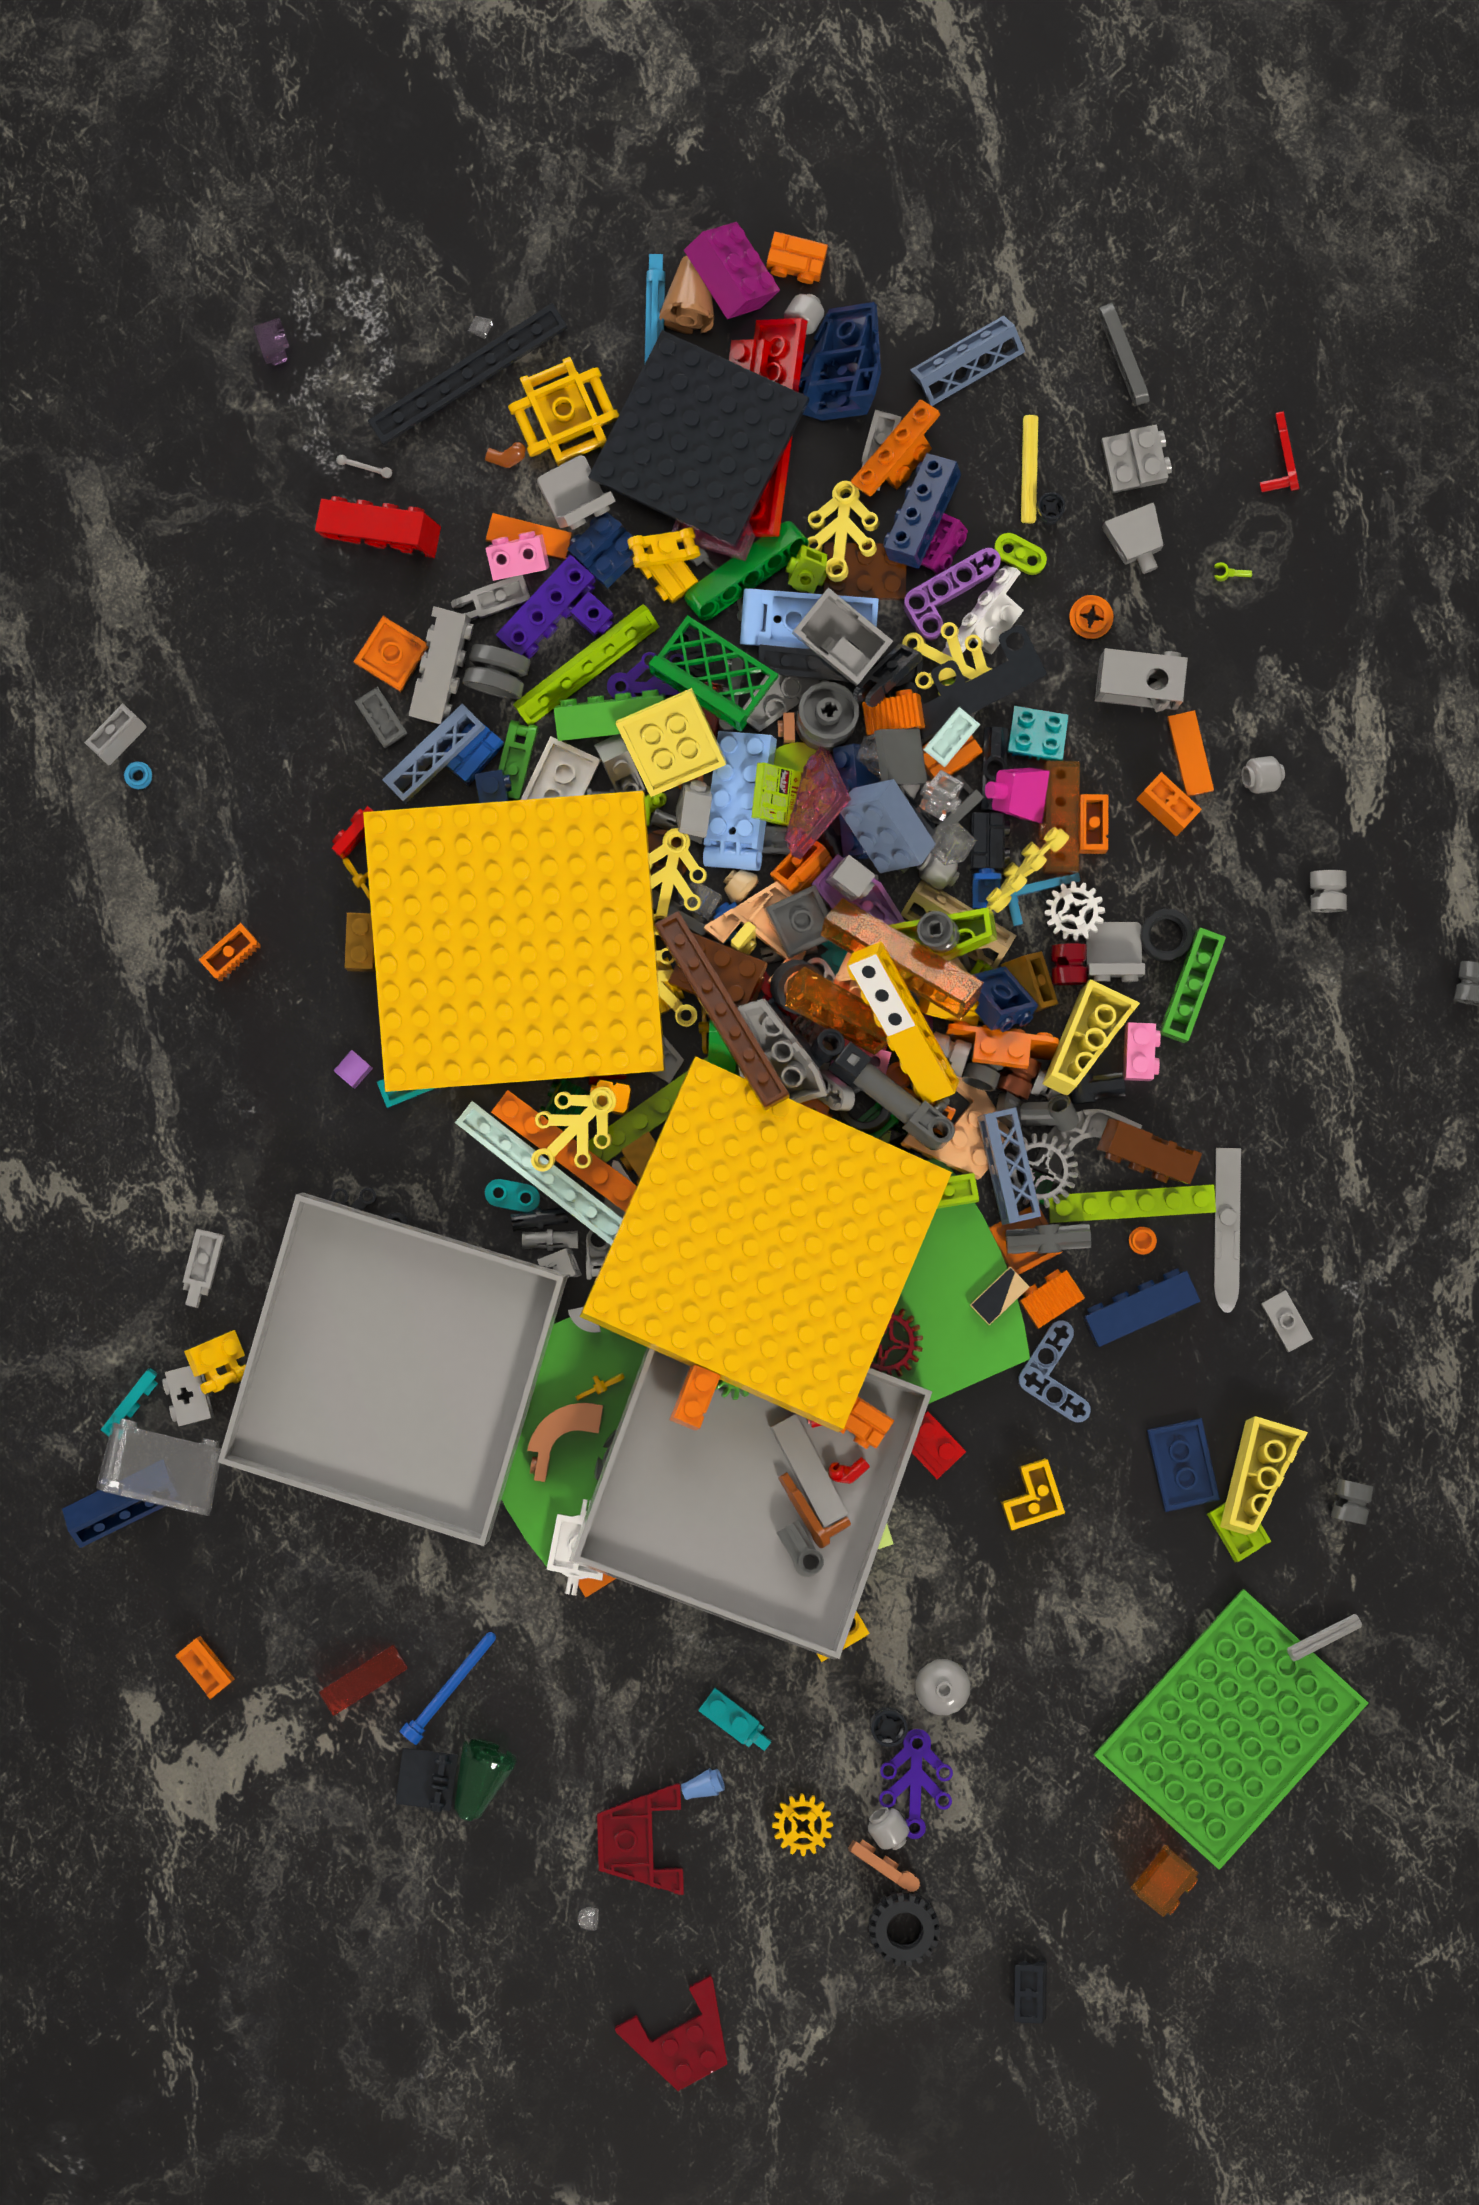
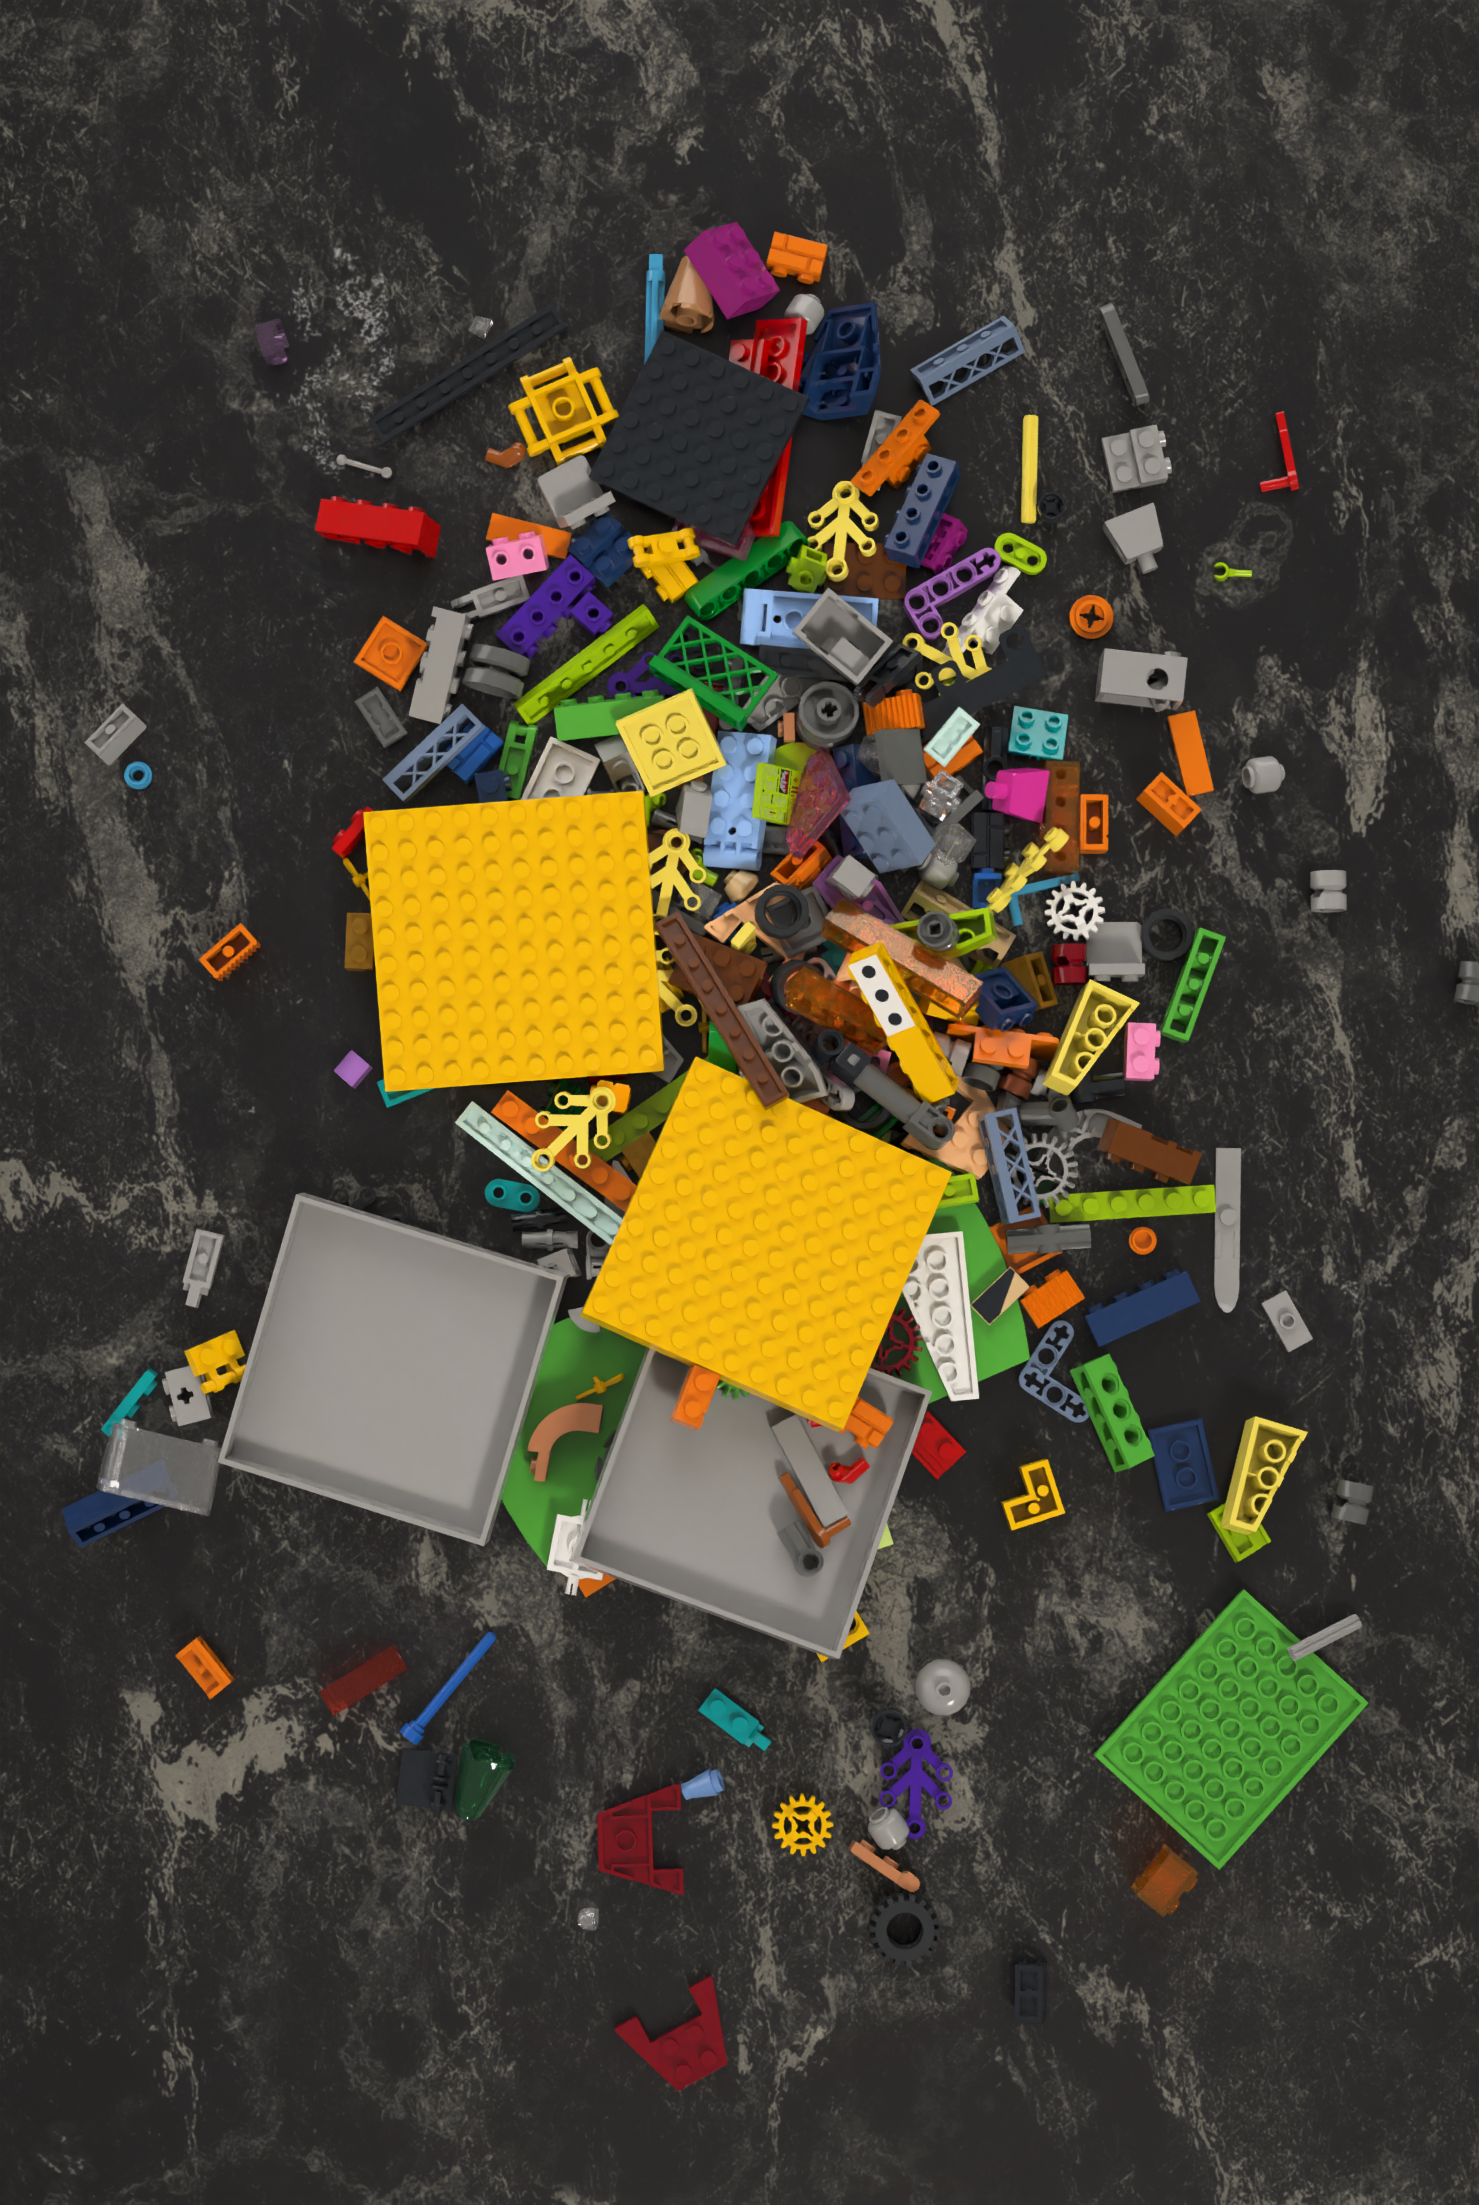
none -> lime arm [690,848,719,887]
none -> black tyre [754,884,809,939]
none -> white wing [902,1231,979,1401]
none -> bright green brick [1070,1354,1155,1473]

